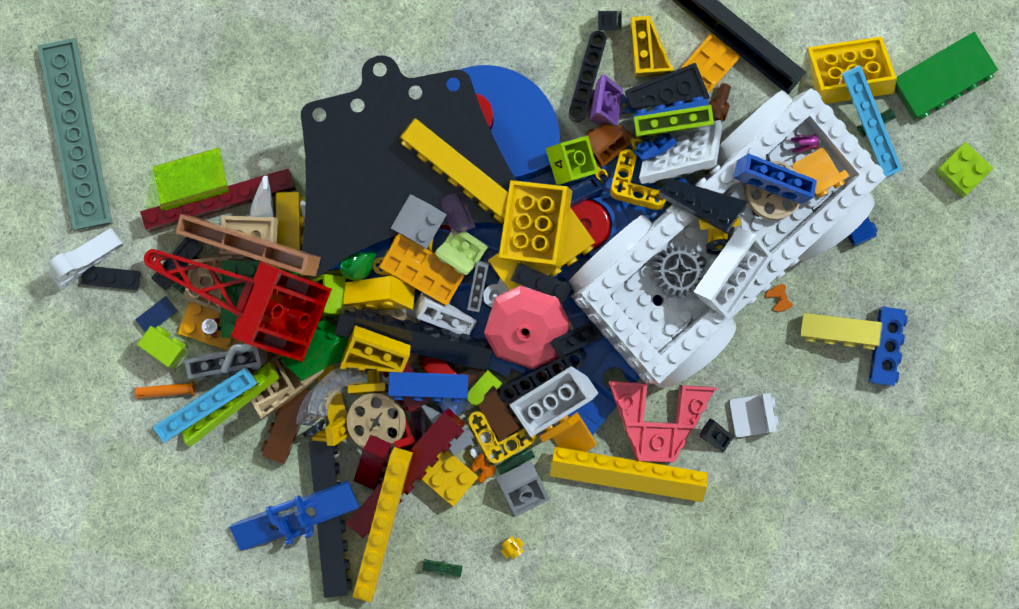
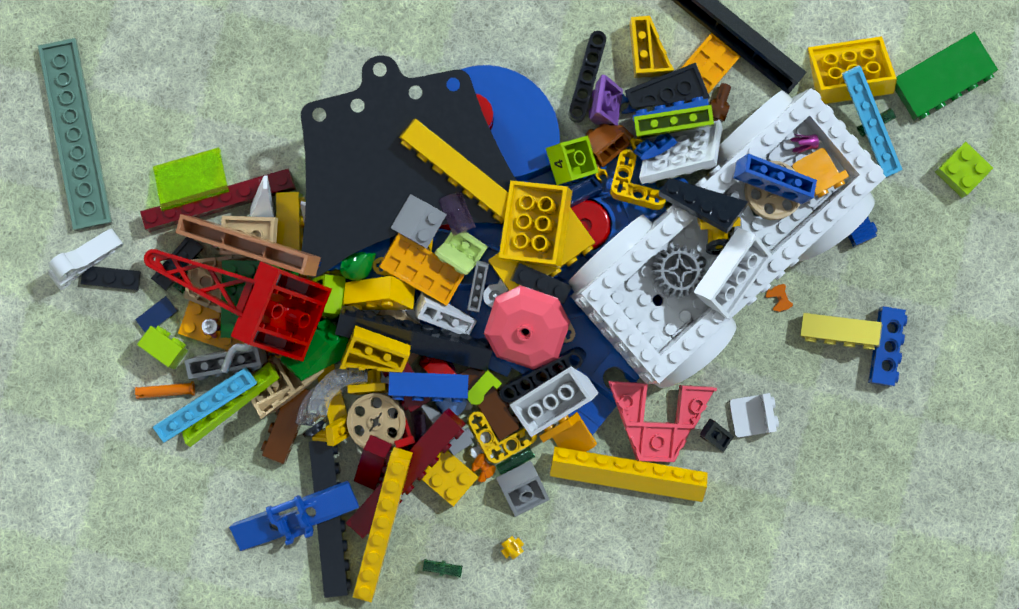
black plate [550,321,603,359] -> none
black brick [598,11,622,30] -> none

